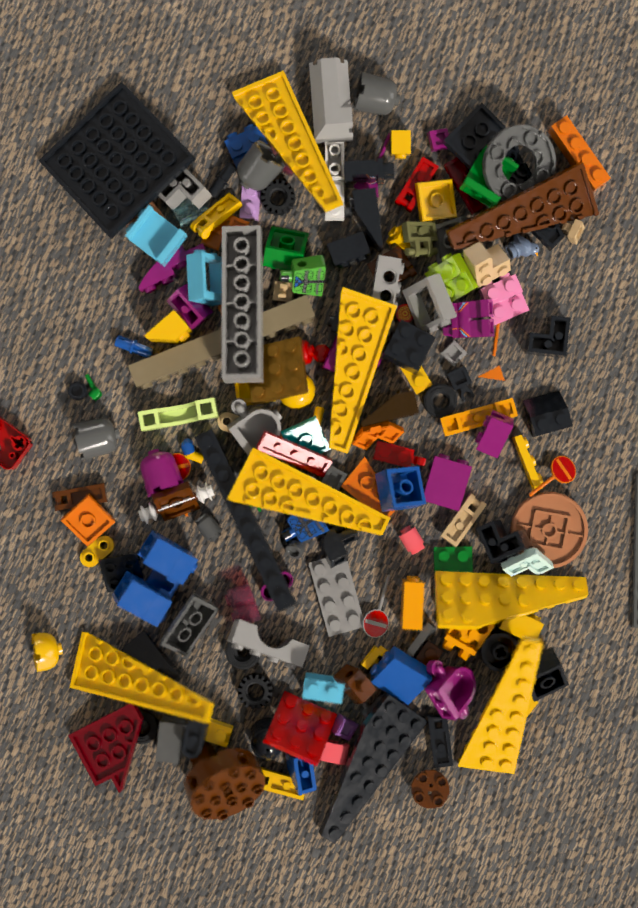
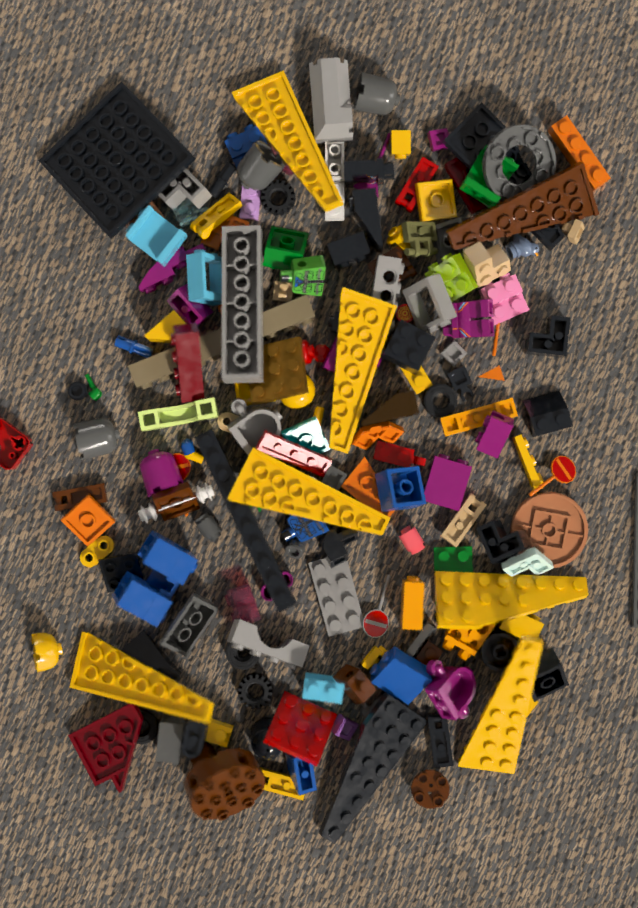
coral beam [320,739,350,765] -> none
none -> dark red brick [170,323,204,403]

